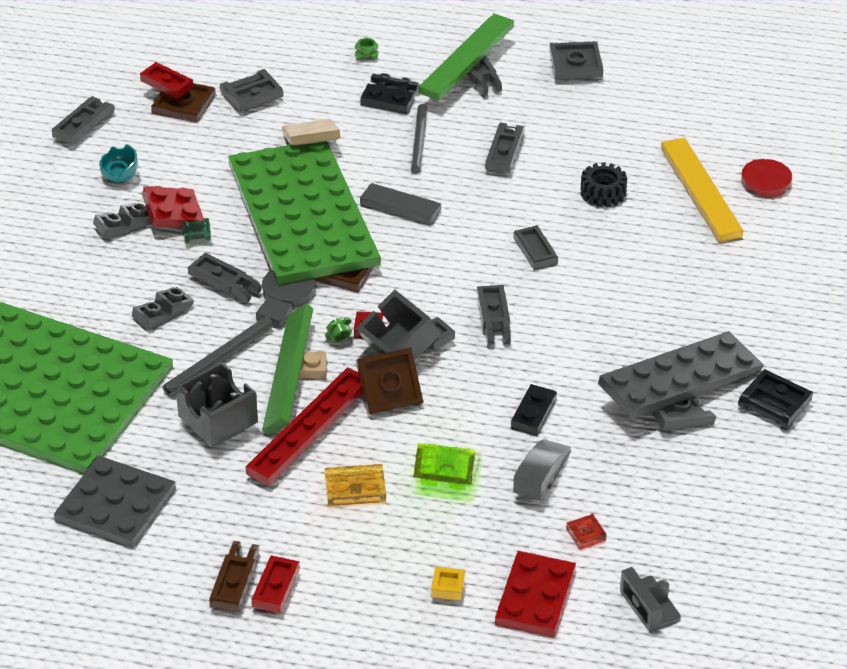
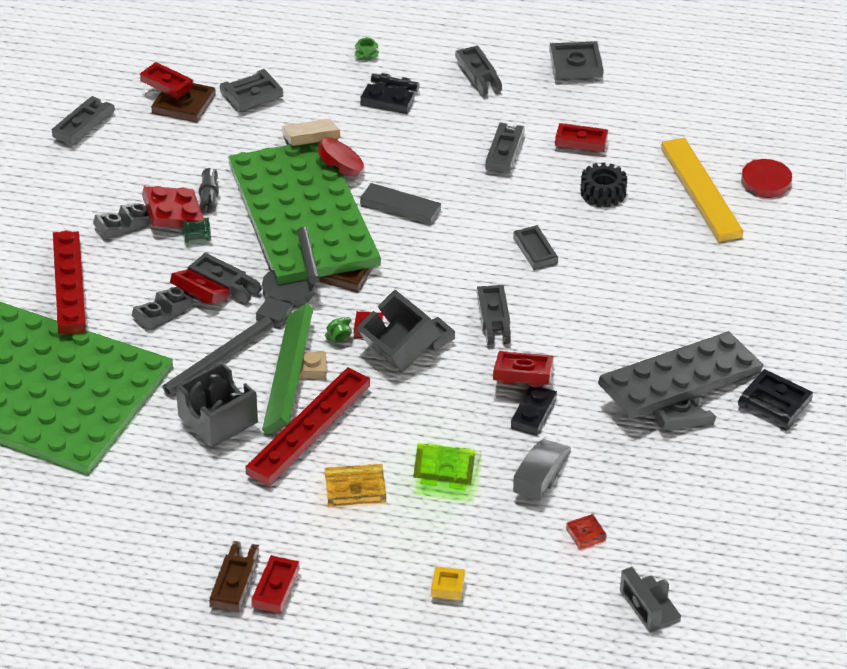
dark grey plate [54,455,176,549] -> none
teal hair [99,144,138,183] -> none
reddish brown tile [356,347,424,415] -> none
dark grey bar [411,104,427,174] -> none
bright green tile [419,13,514,101] -> none
red plate [495,550,576,638] -> none
none -> red plate [53,230,86,334]
none -> red plate [169,269,230,305]
none -> dark grey pin [199,168,219,213]
none -> dark grey bar [297,227,320,284]
none -> red tile [317,137,364,177]
none -> red plate [493,351,554,387]
none -> red plate [555,123,609,152]

